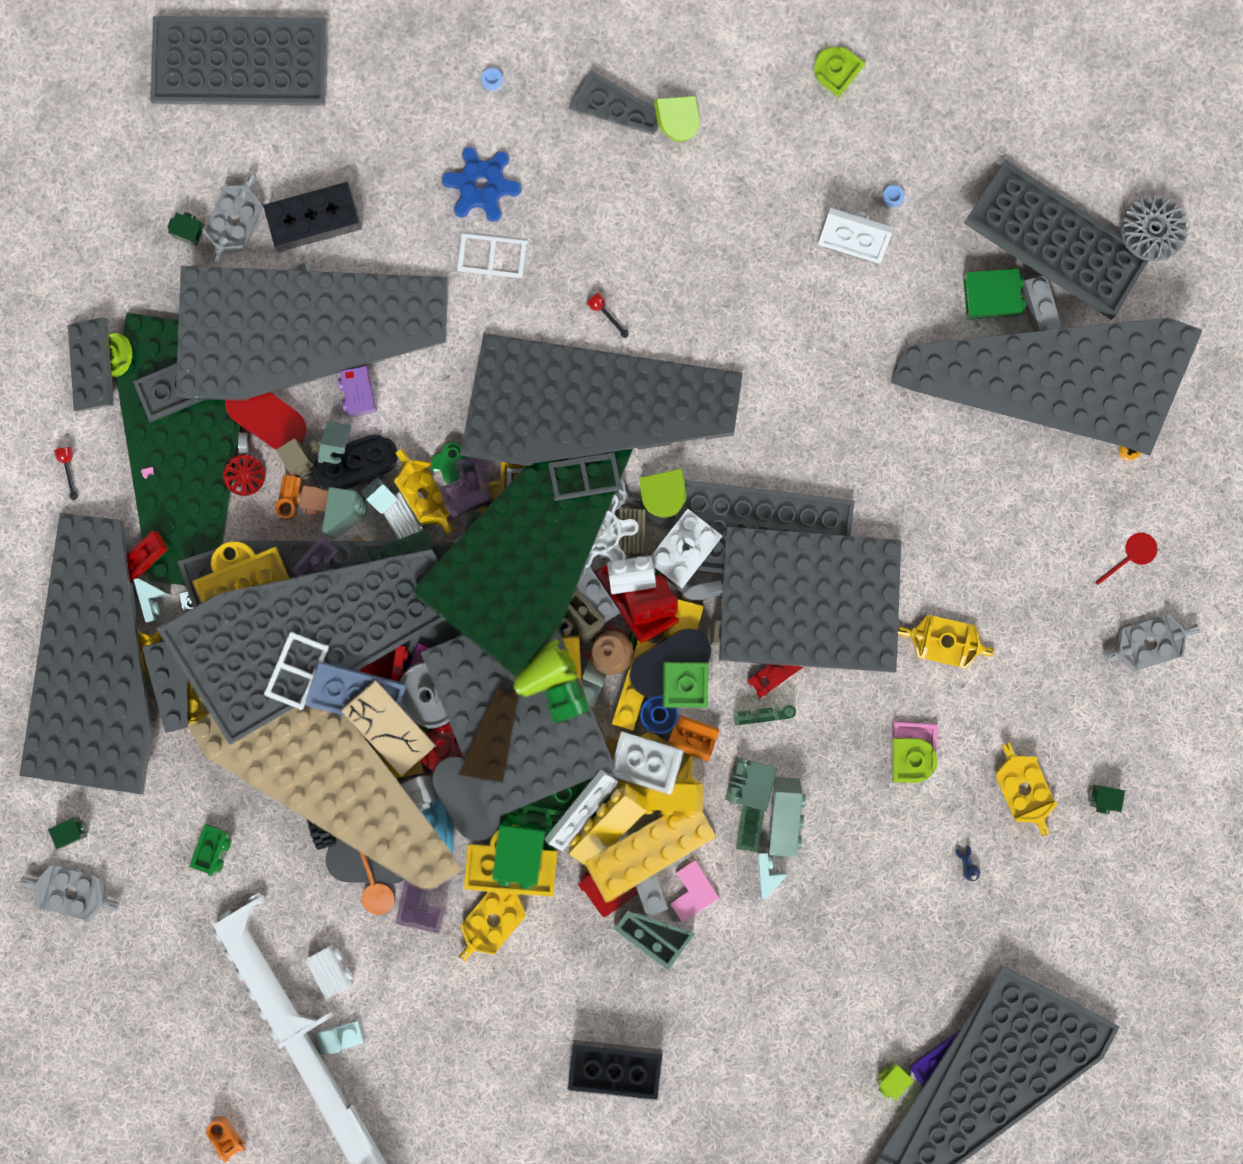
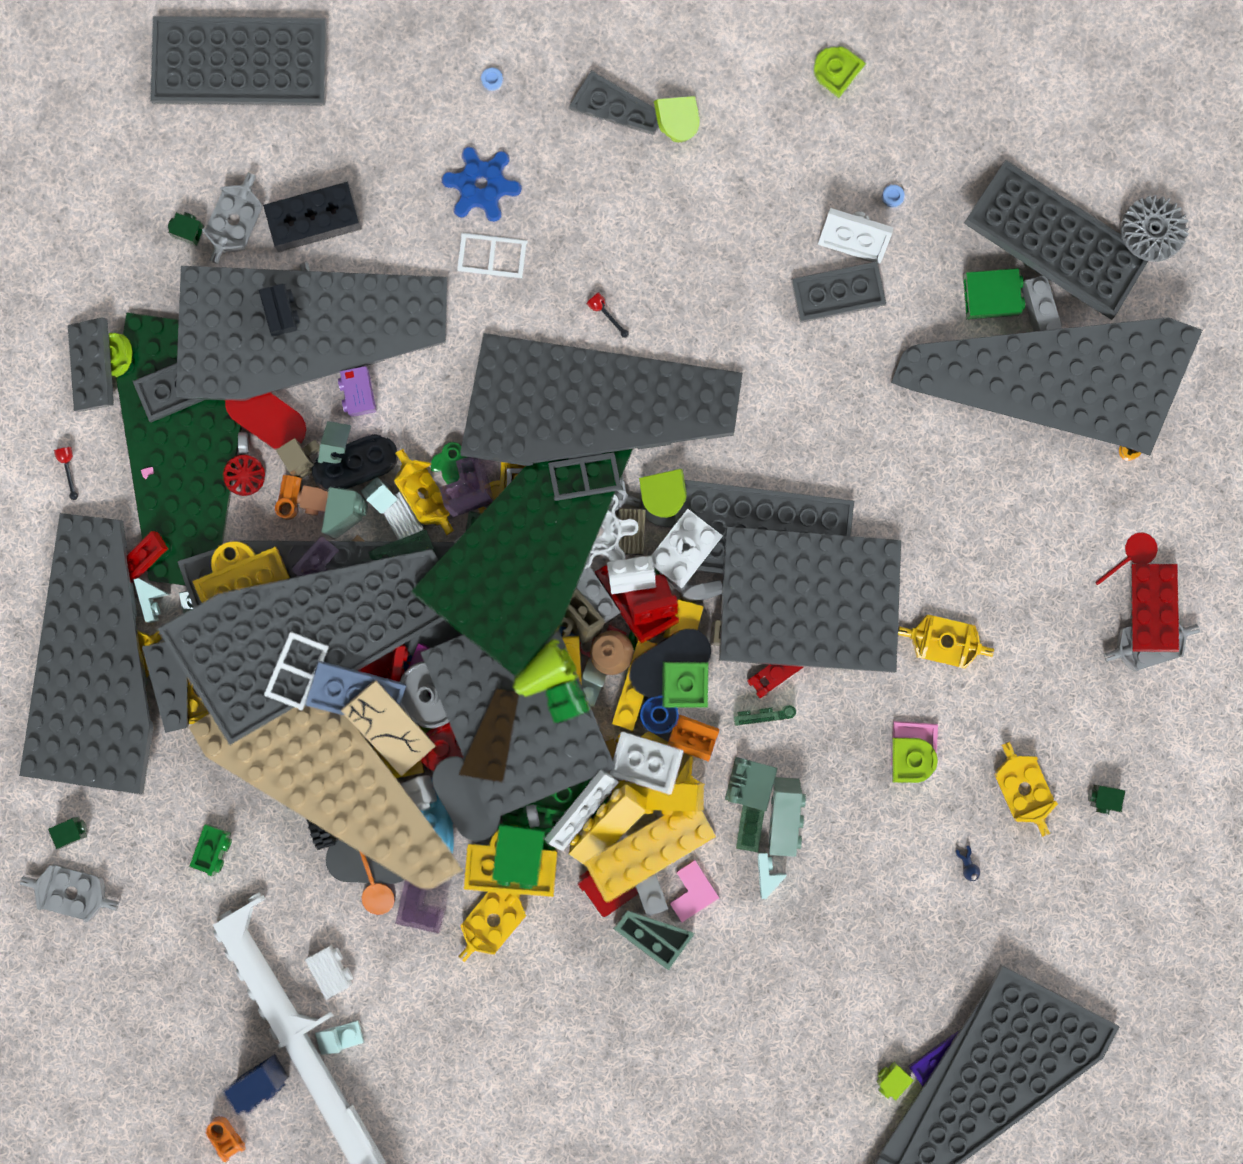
black brick [567,1040,663,1100] -> none
none -> dark blue brick [223,1054,289,1115]
none -> black brick [258,284,300,337]
none -> light grey tile [526,804,540,828]
none -> dark grey plate [791,262,886,323]
none -> red plate [1131,564,1179,652]

